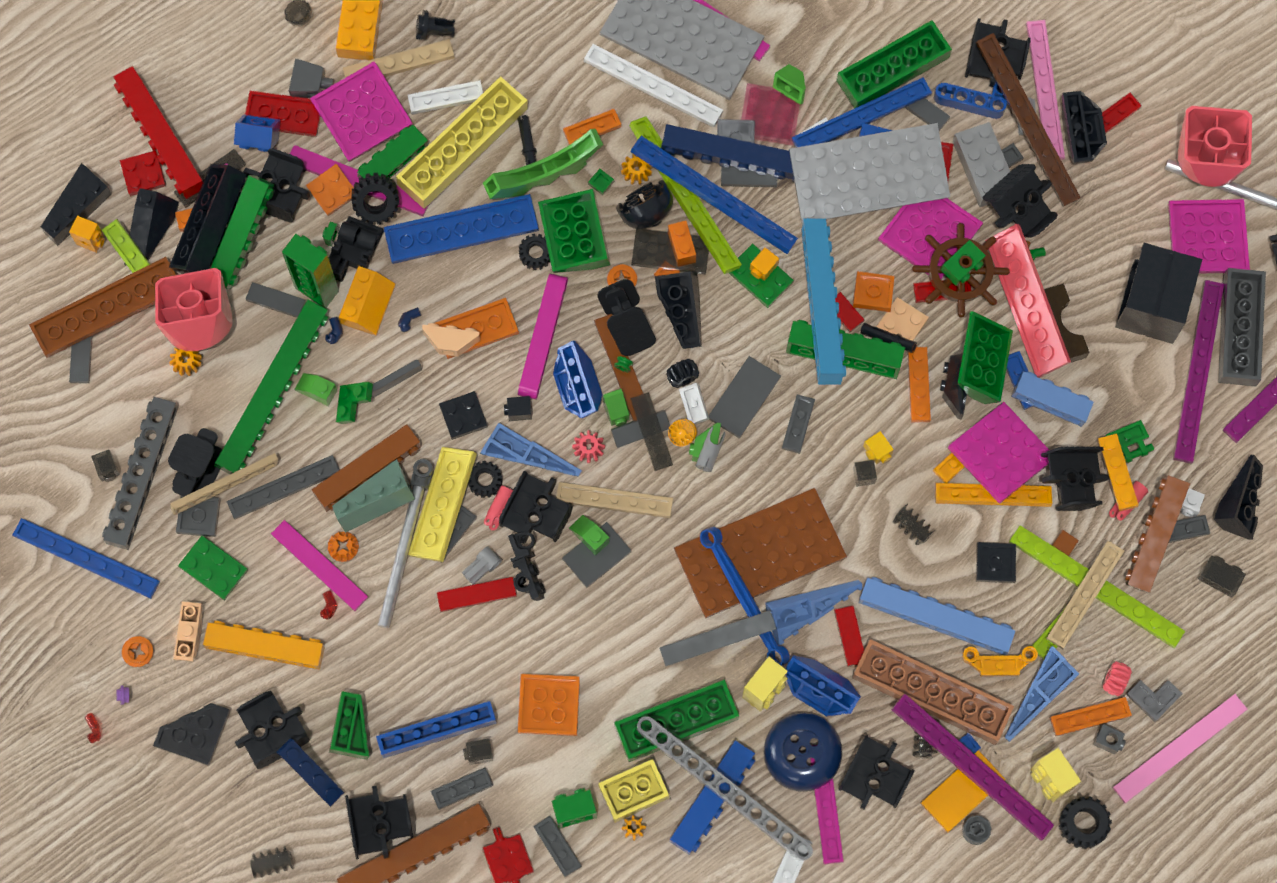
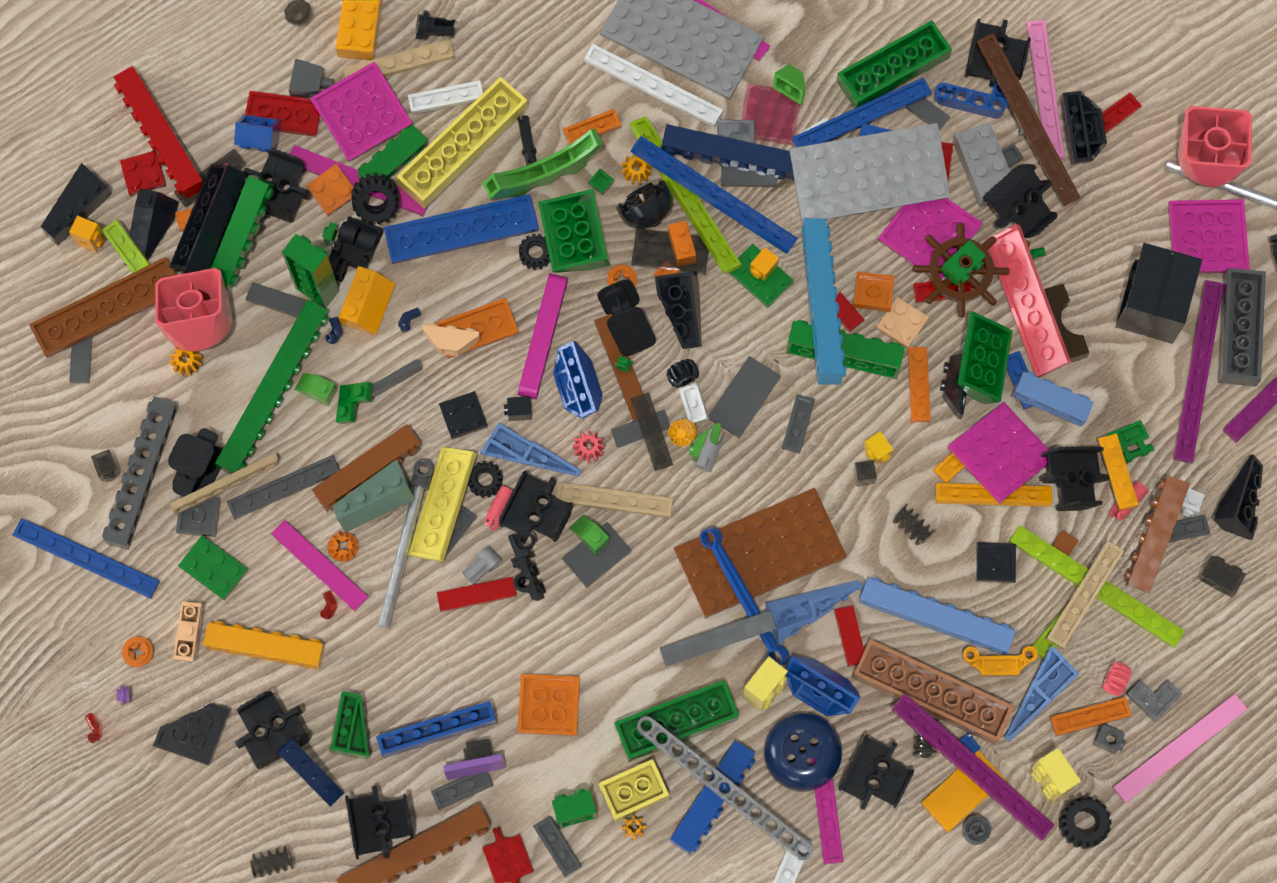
bright green slope [603,389,629,426] -> none
black pin [860,323,917,353] -> none
none -> medium lavender tile [443,754,505,780]

